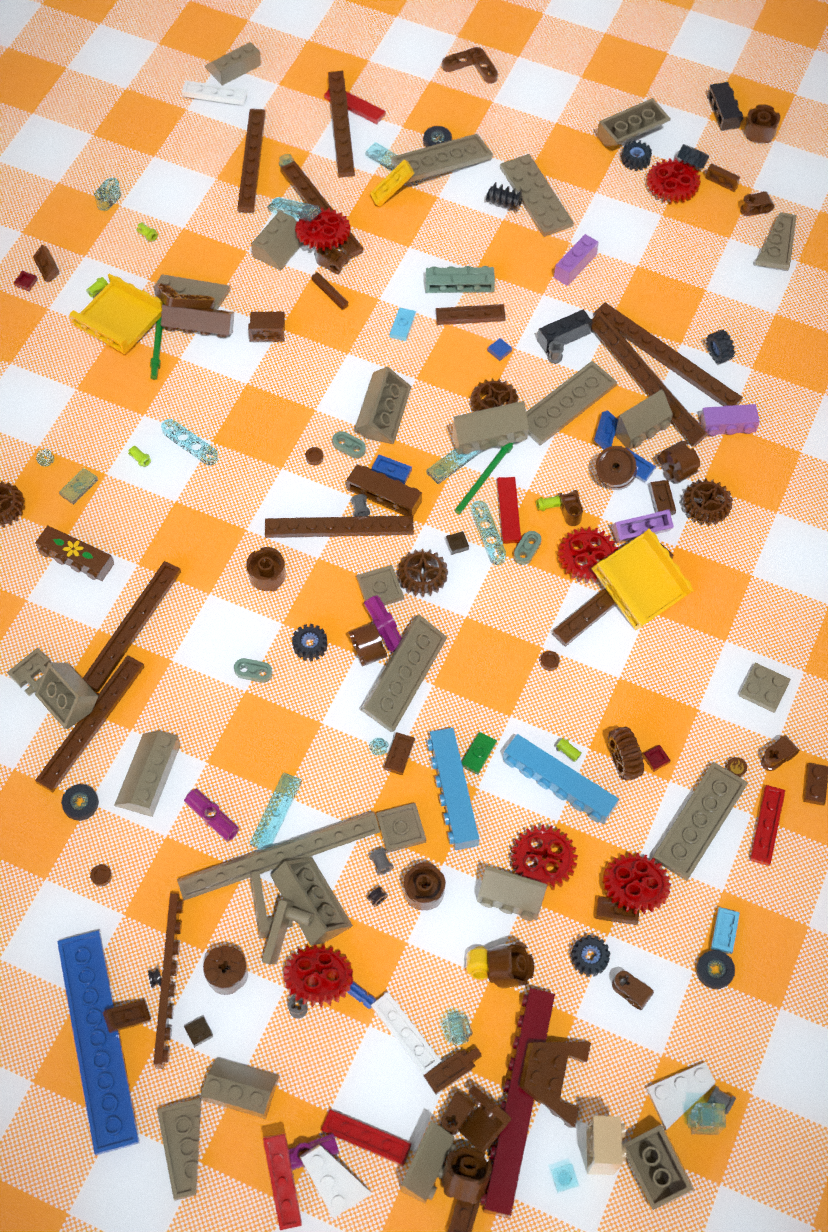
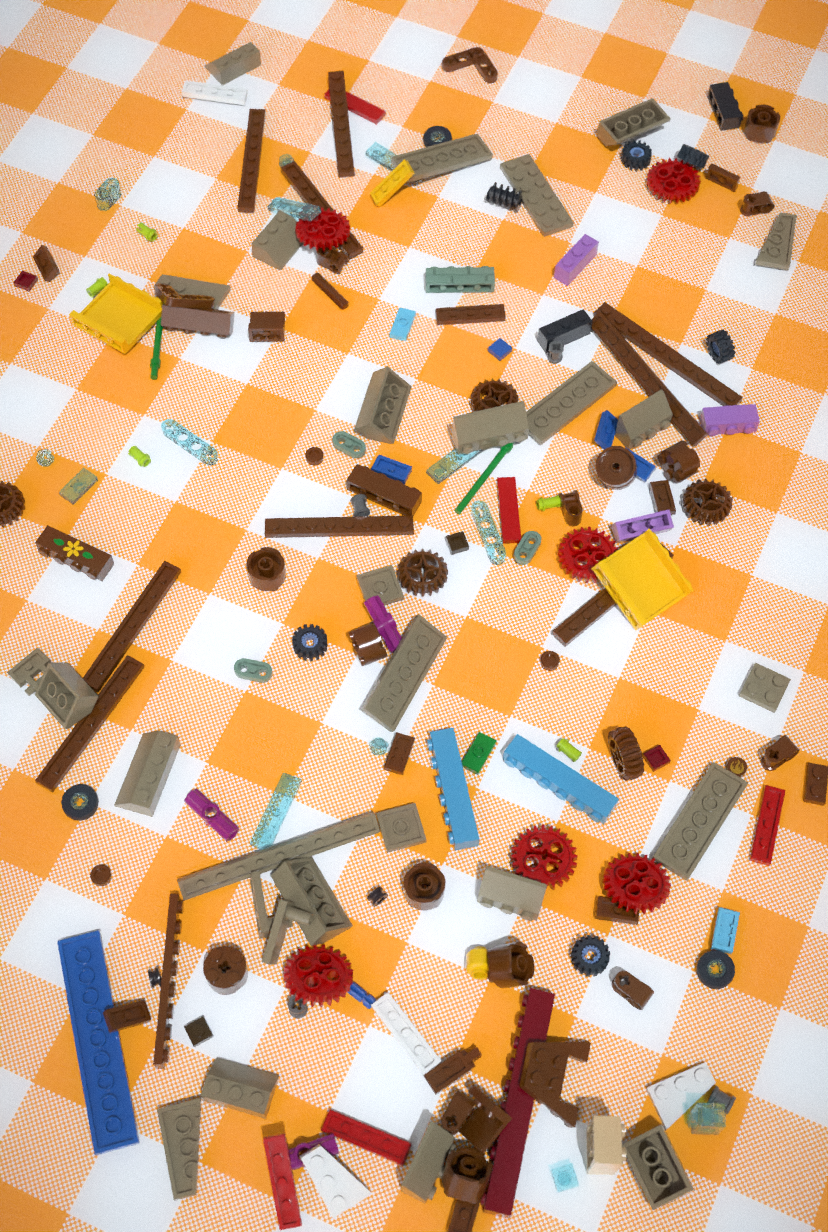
dark grey bush [369,848,394,876] -> none
clear light blue head [442,1011,473,1046] -> none

